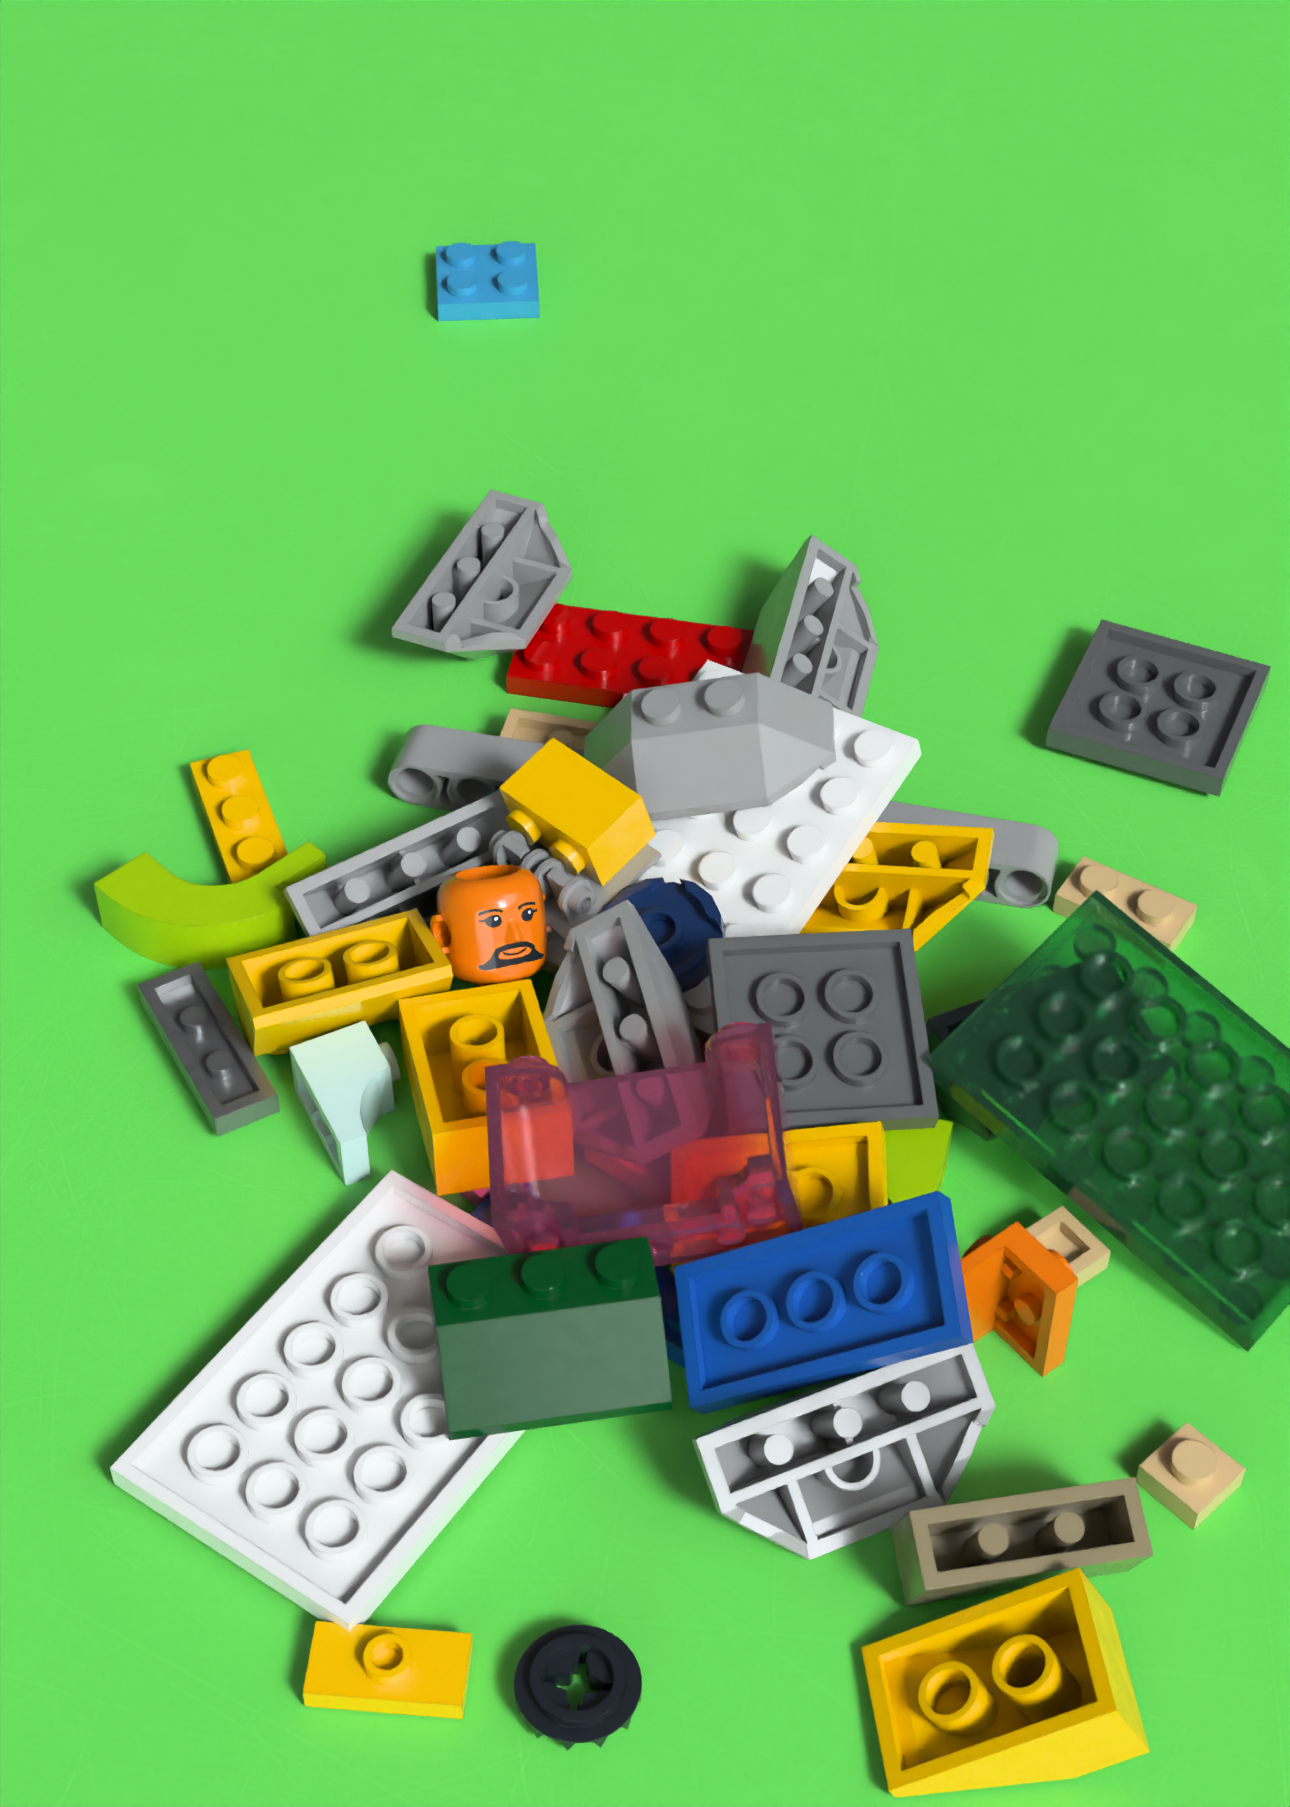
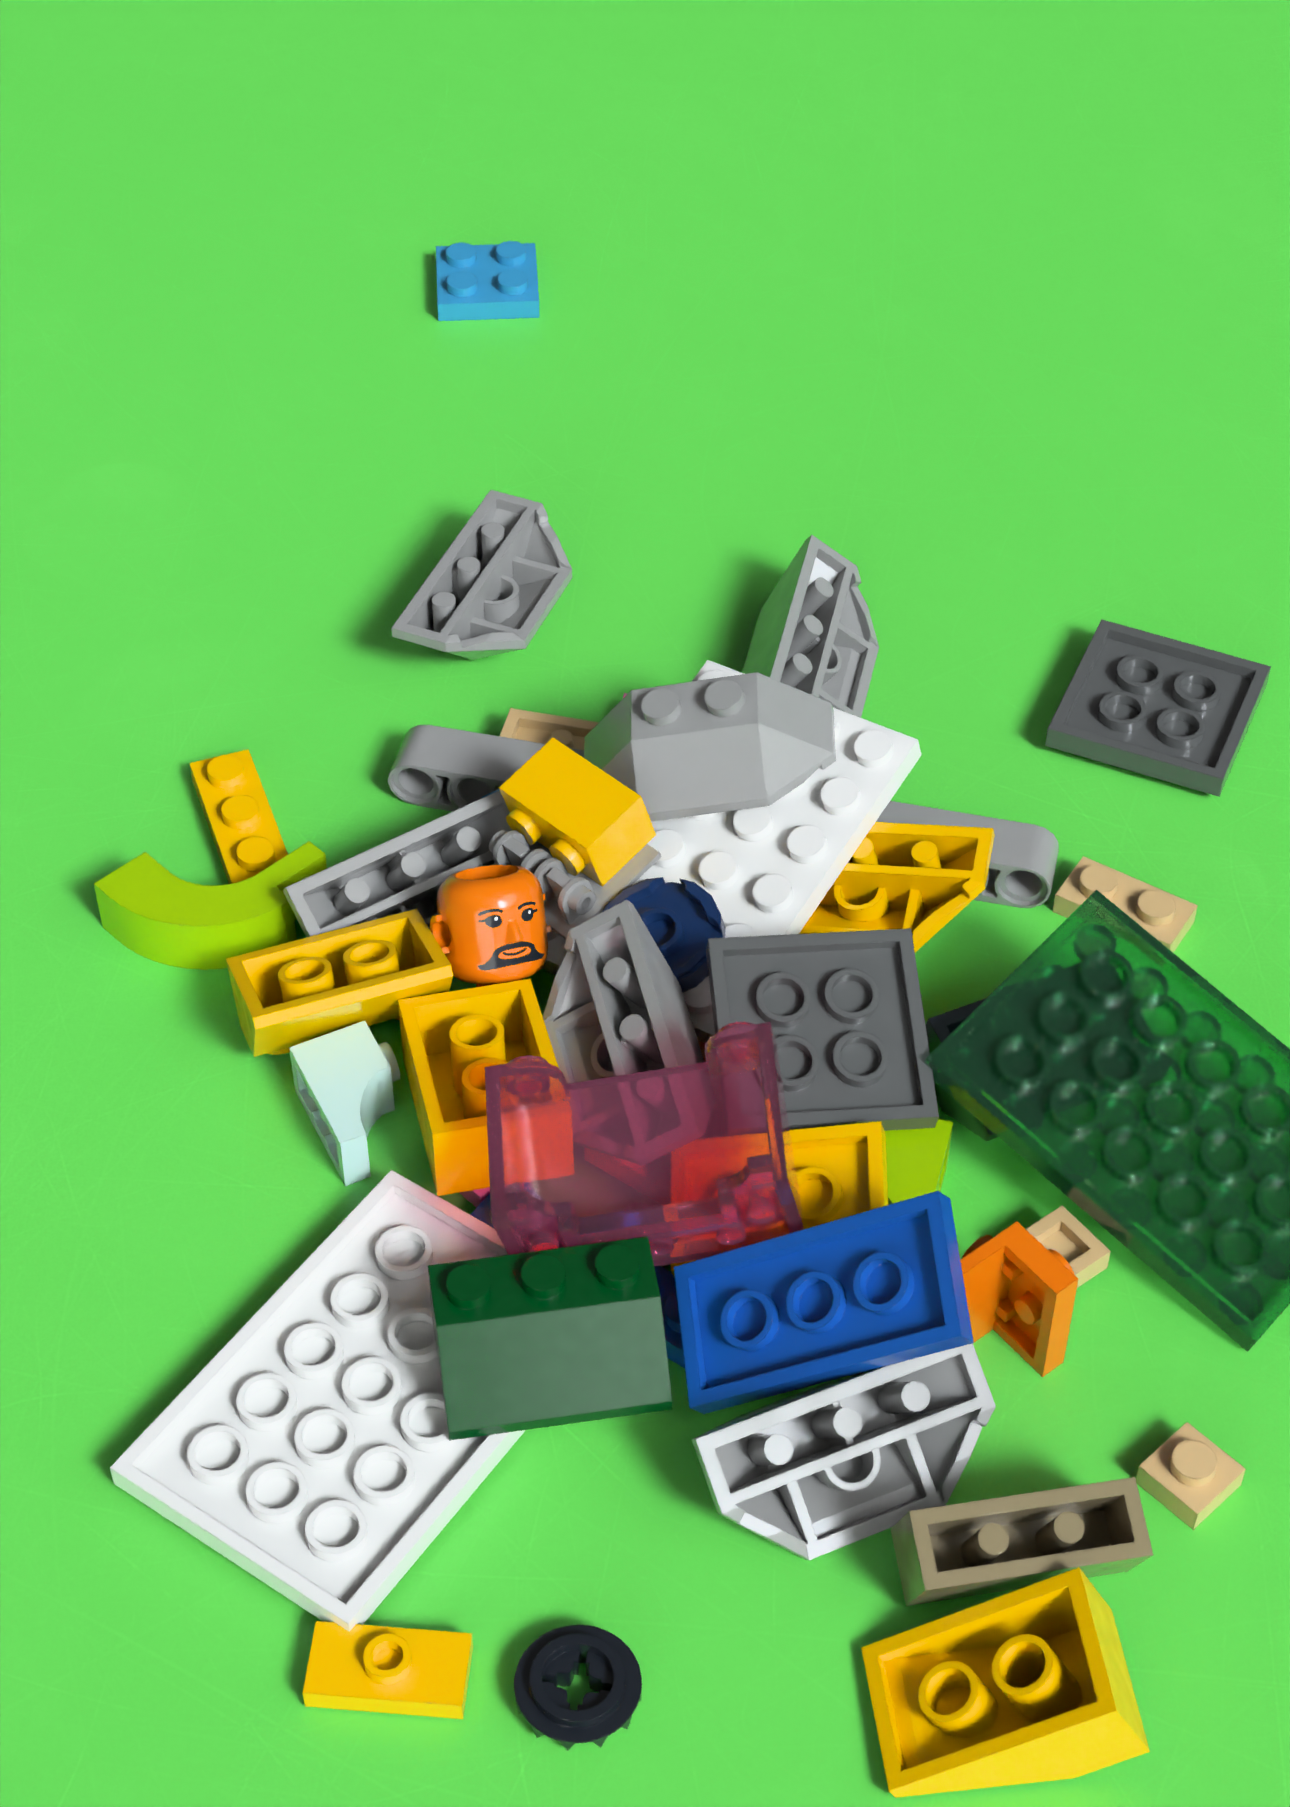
flat silver plate [137,961,280,1137] -> none
red plate [506,603,754,708] -> none

